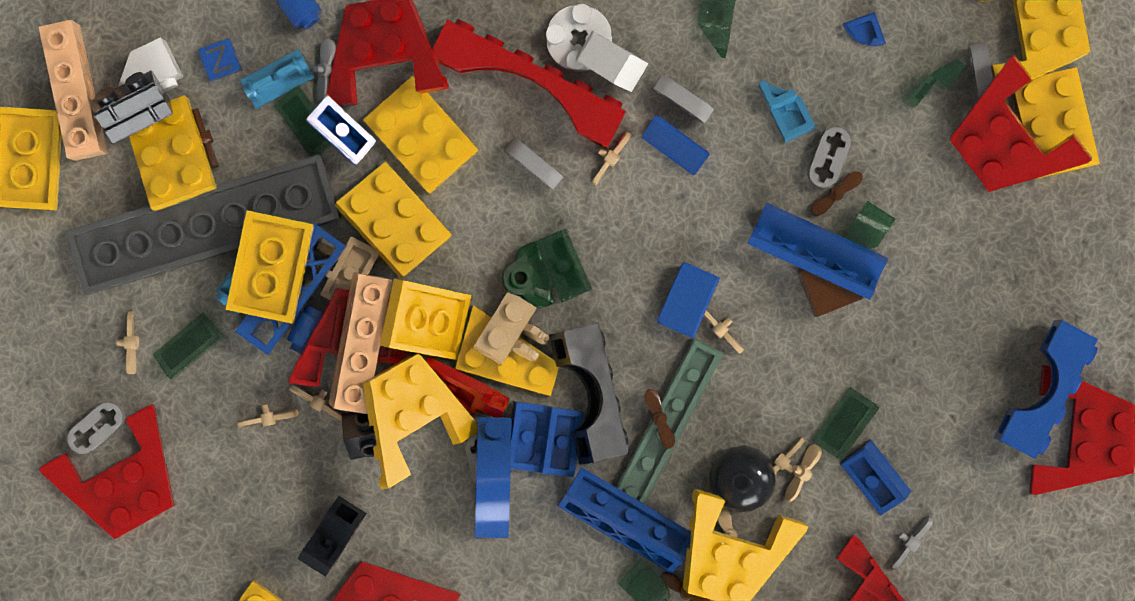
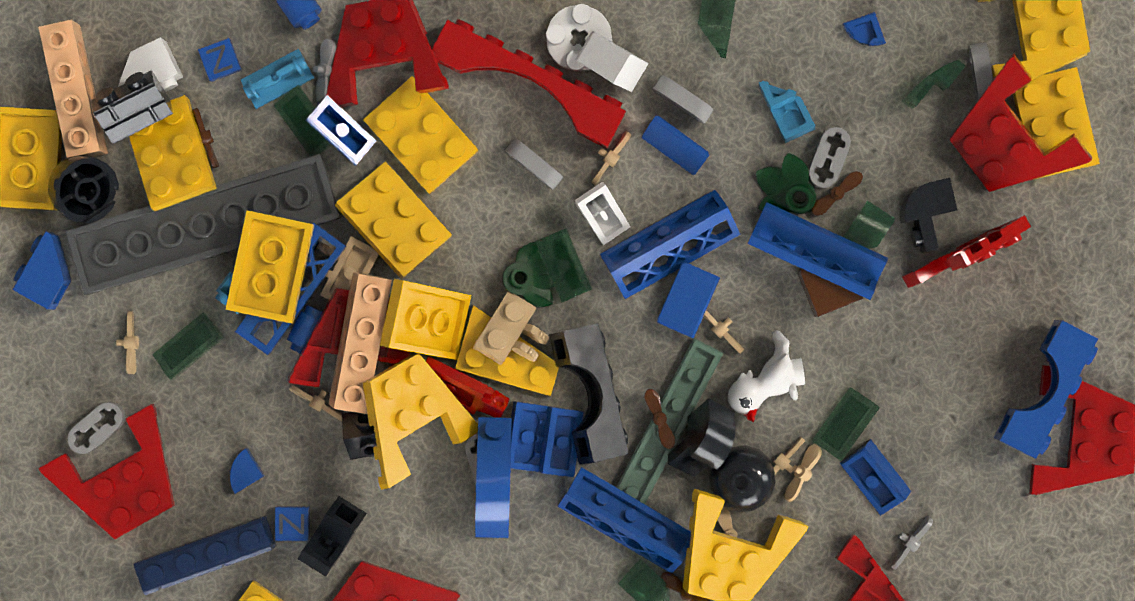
tan piece [236,404,299,428] -> none
none -> blue slope [13,231,71,310]
none -> black cylinder [48,155,119,223]
none -> dark blue brick [134,515,276,595]
none -> blue tile [230,448,265,494]
none -> blue tile [275,506,310,541]
none -> white slope [575,182,630,245]
none -> blue fence [600,190,741,299]
none -> black brick [668,398,736,477]
none -> white animal [728,330,805,423]
none -> dark green plate [756,153,817,214]
none -> black brick [900,178,958,253]
none -> red wing [902,215,1031,288]

